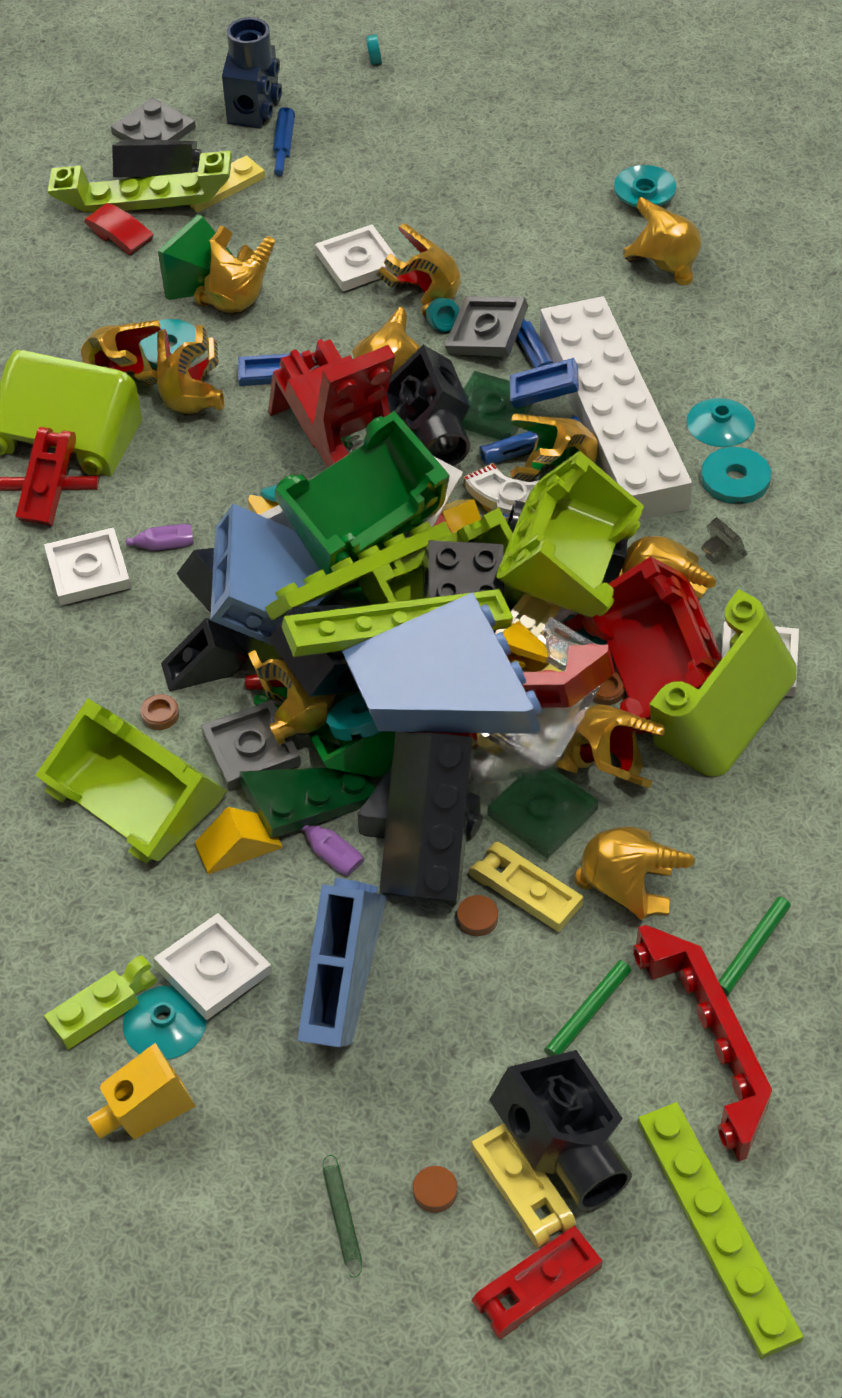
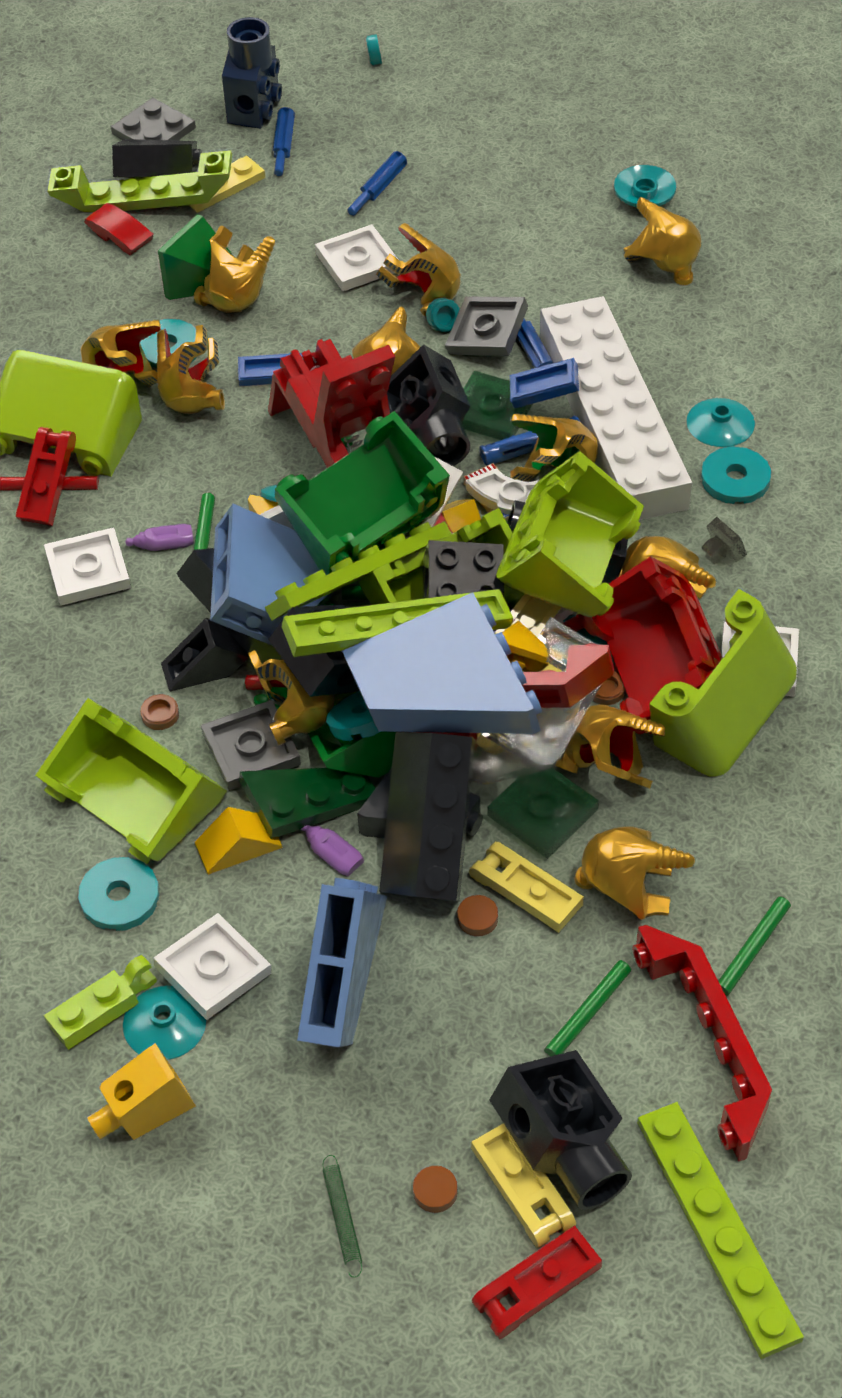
none -> teal tile [78,857,160,931]
none -> green bar [193,493,215,550]
none -> blue axle [347,151,407,216]

